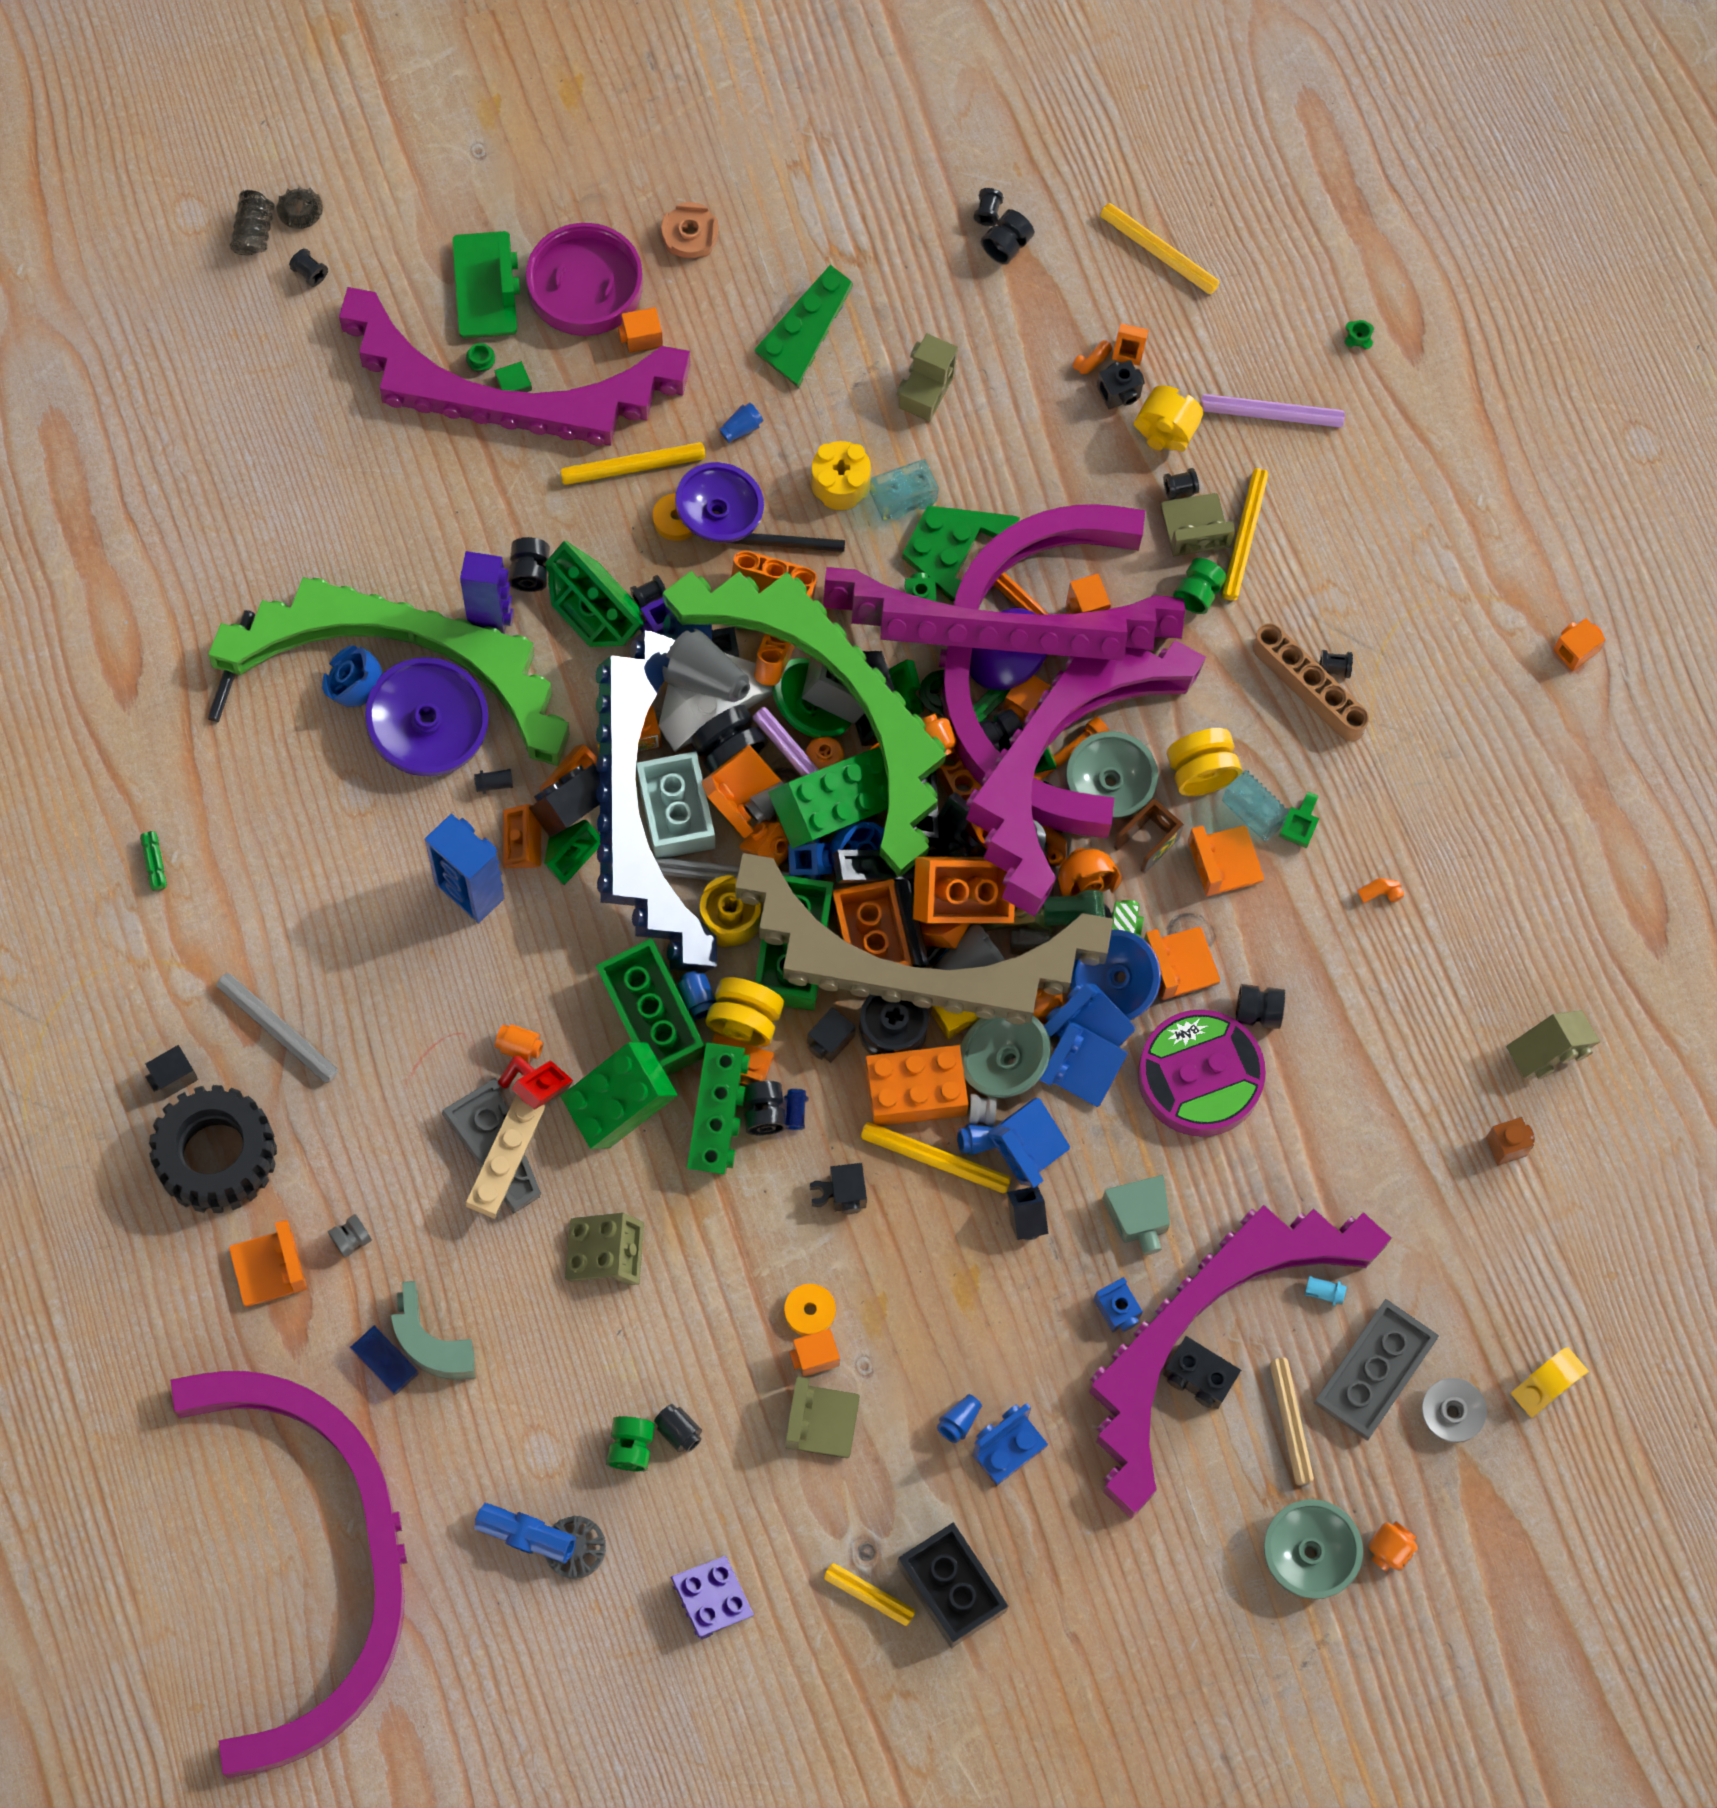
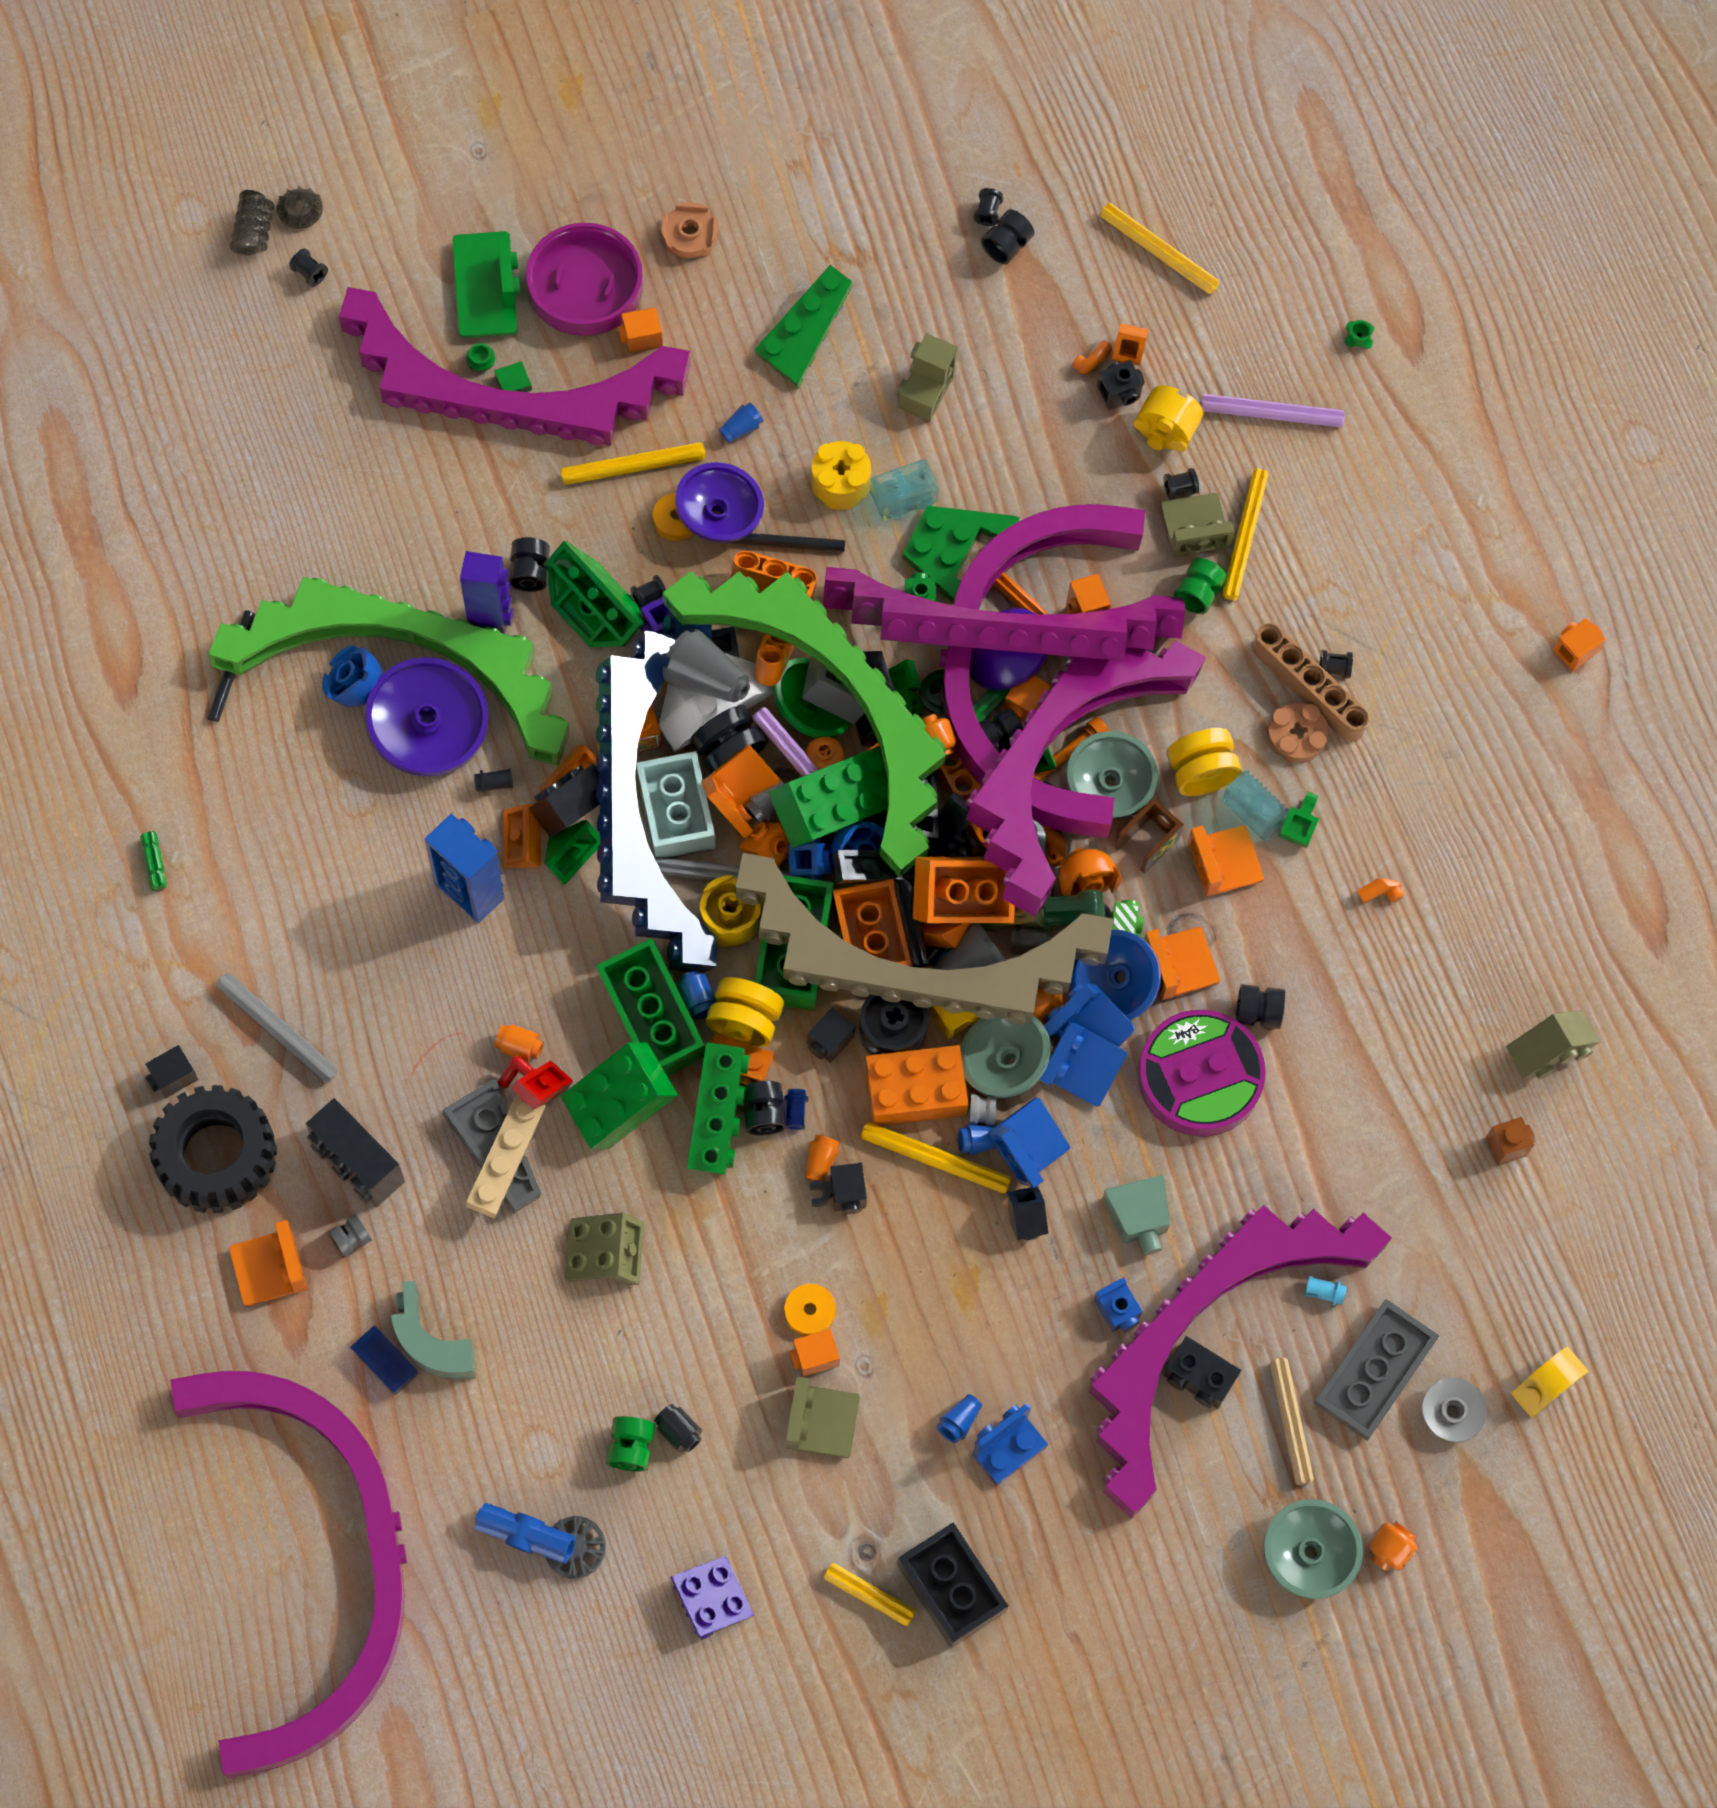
none -> black brick [305,1098,405,1207]
none -> orange cone [805,1134,840,1182]
none -> nougat plate [1267,703,1329,763]

